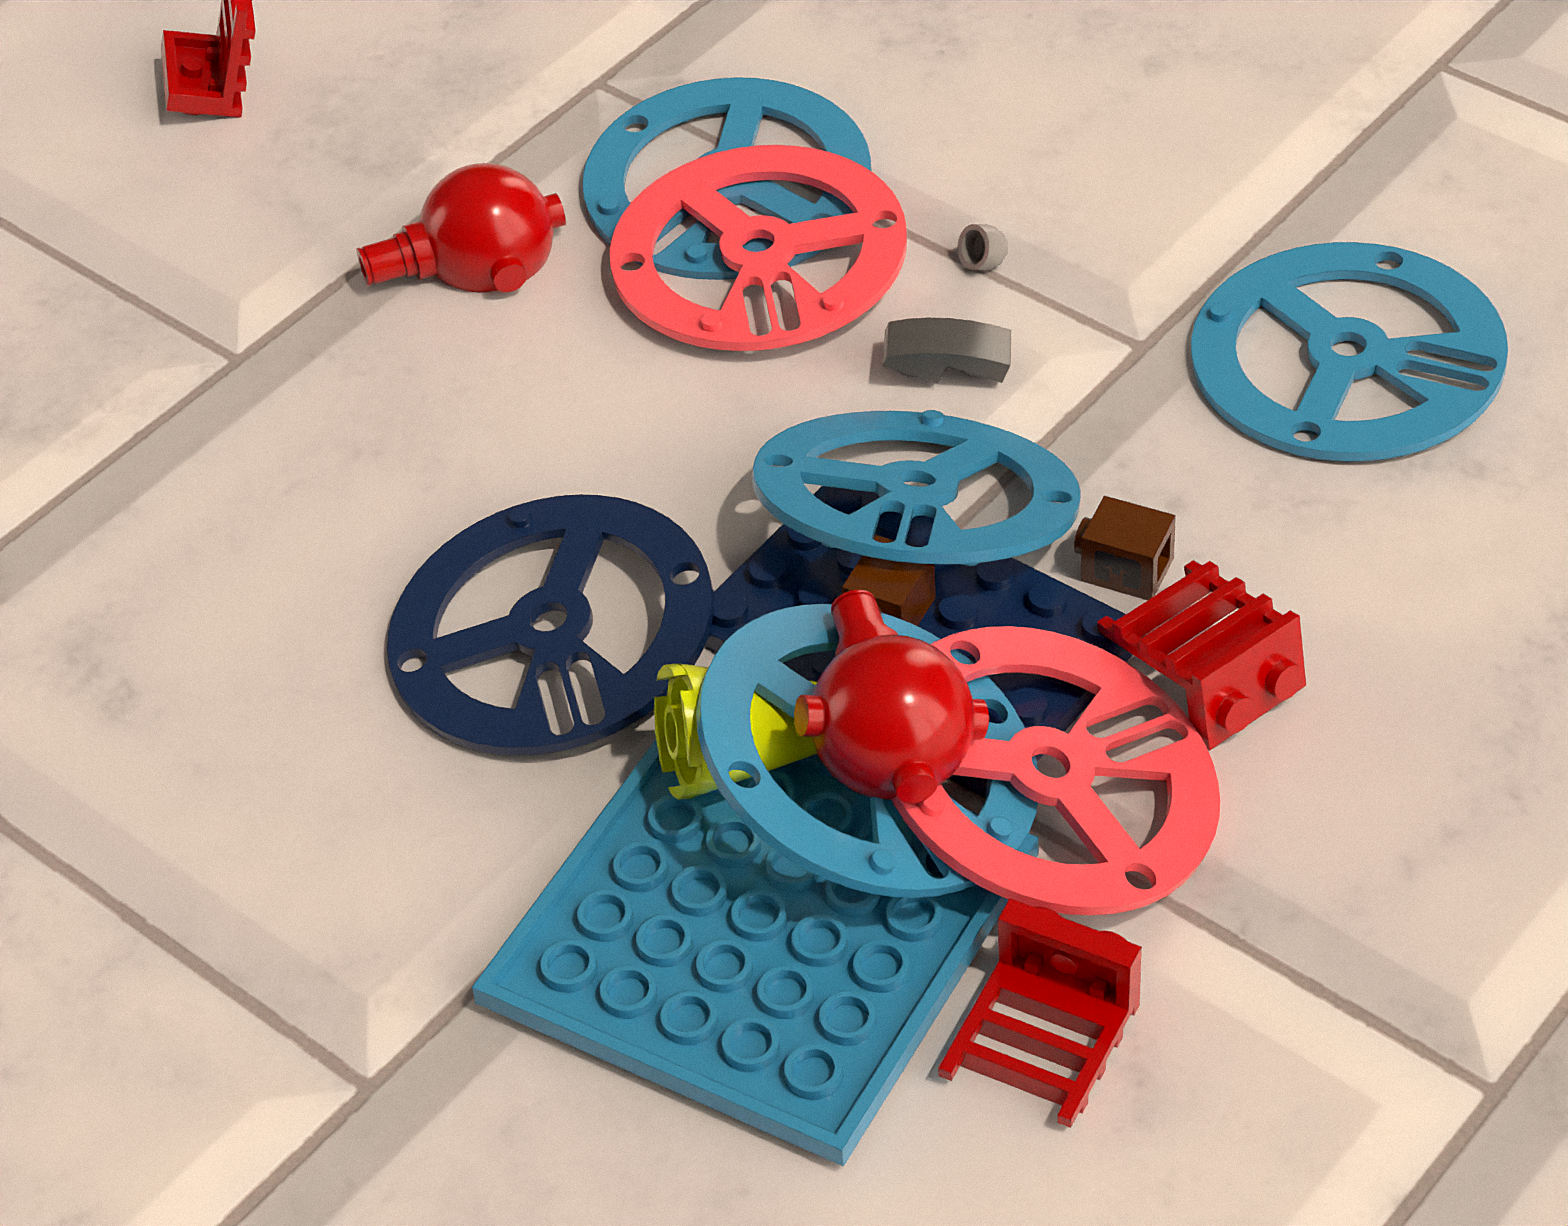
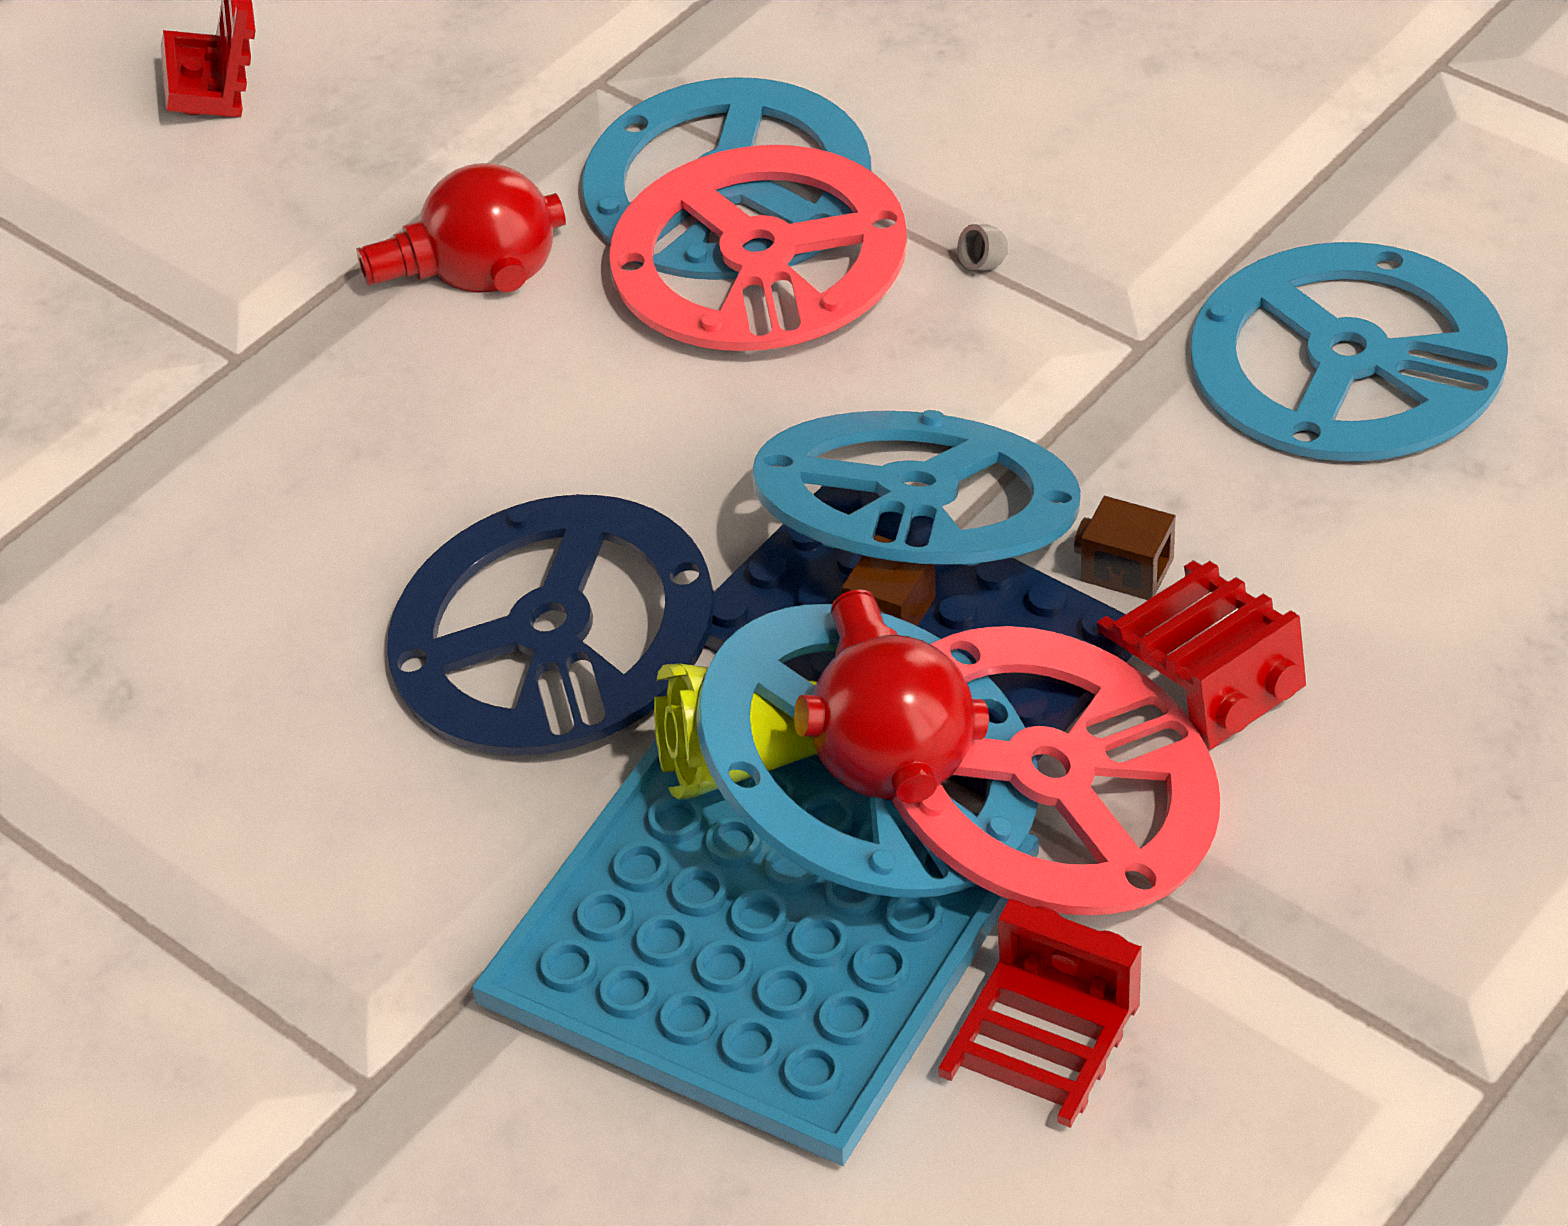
dark grey slope [882,317,1011,383] -> none

